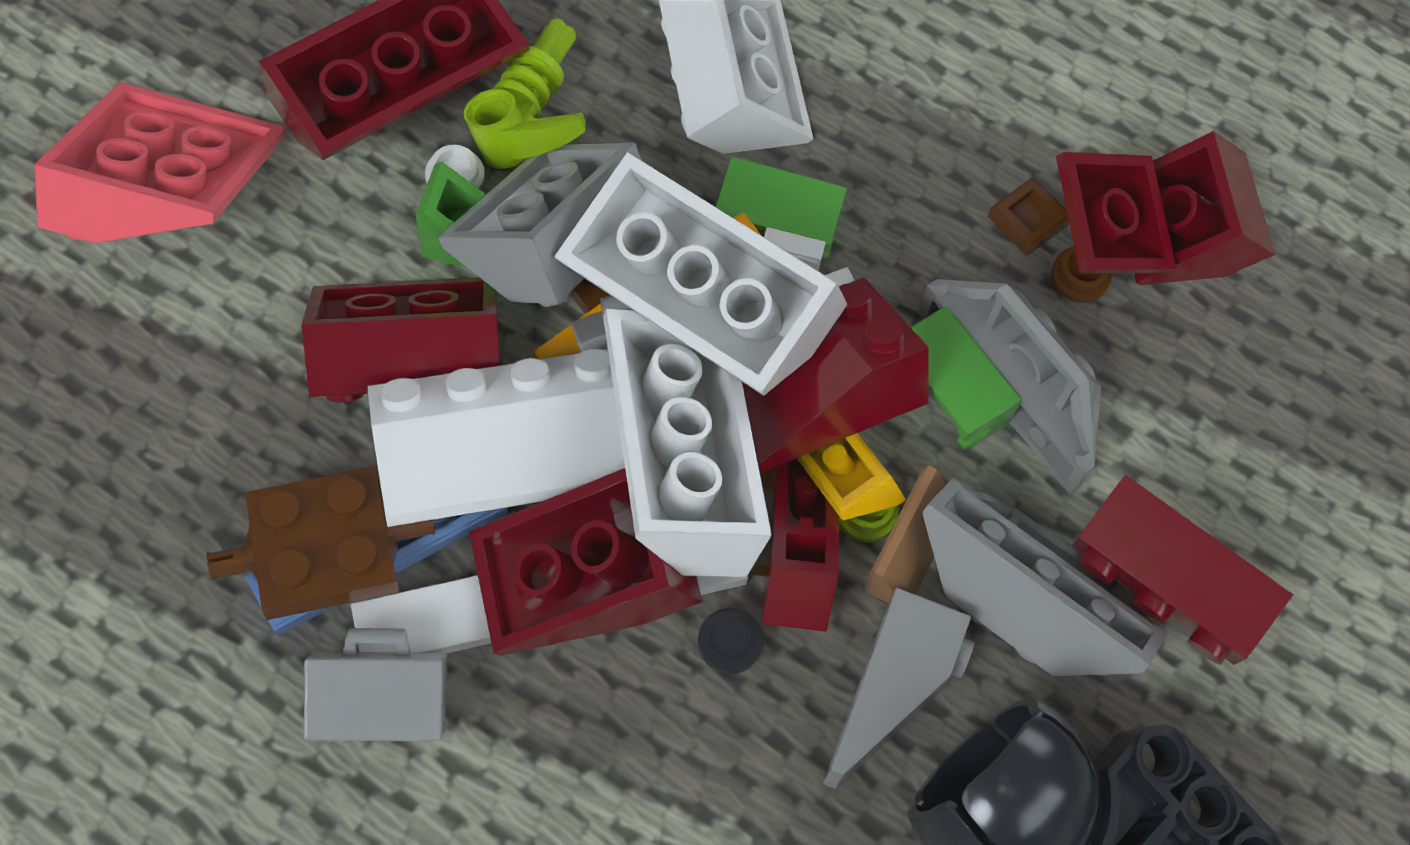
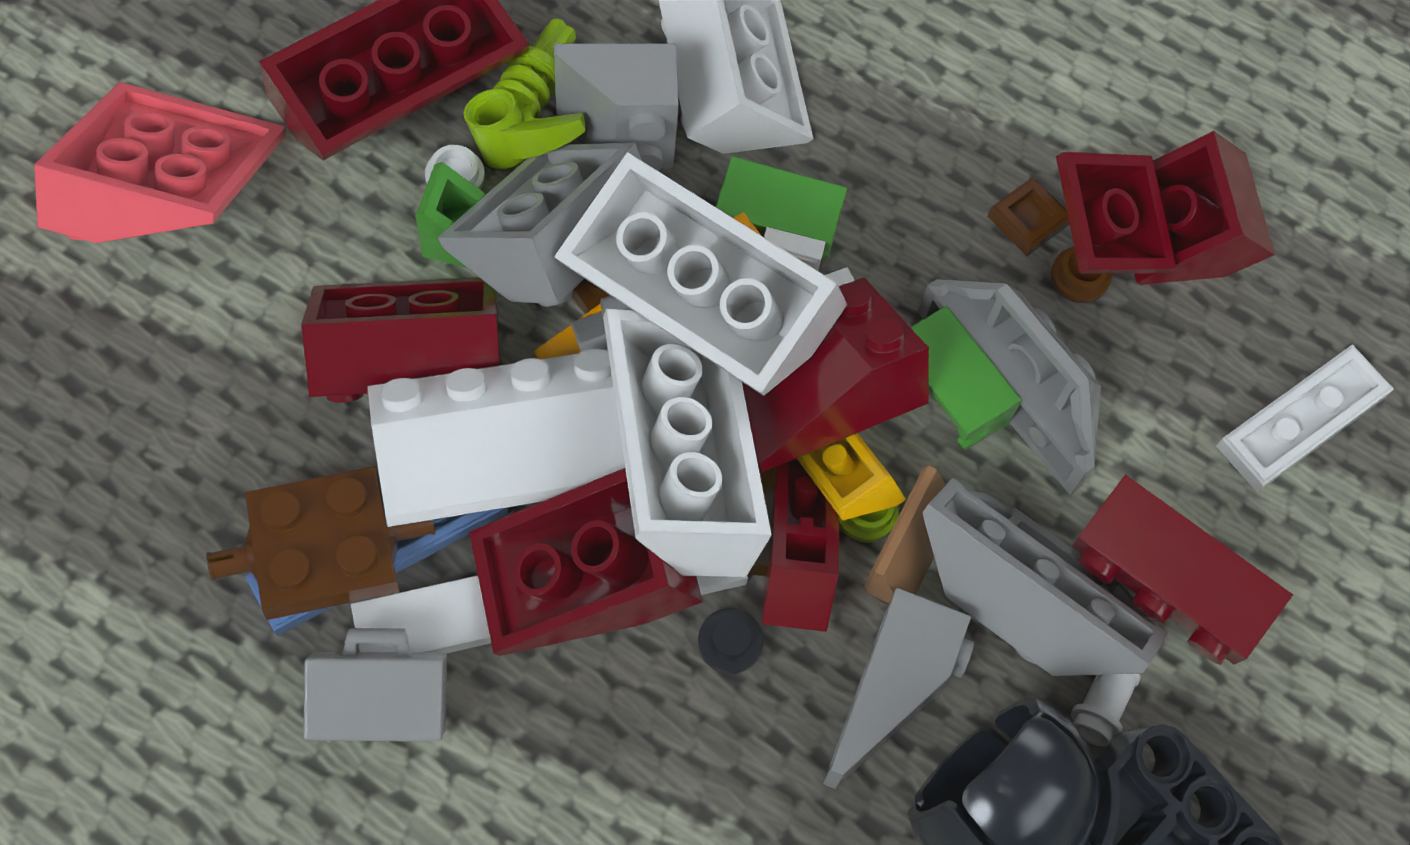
none -> light grey slope [554,44,678,171]
none -> white pin [1071,674,1141,746]
none -> white tile [1216,344,1394,492]

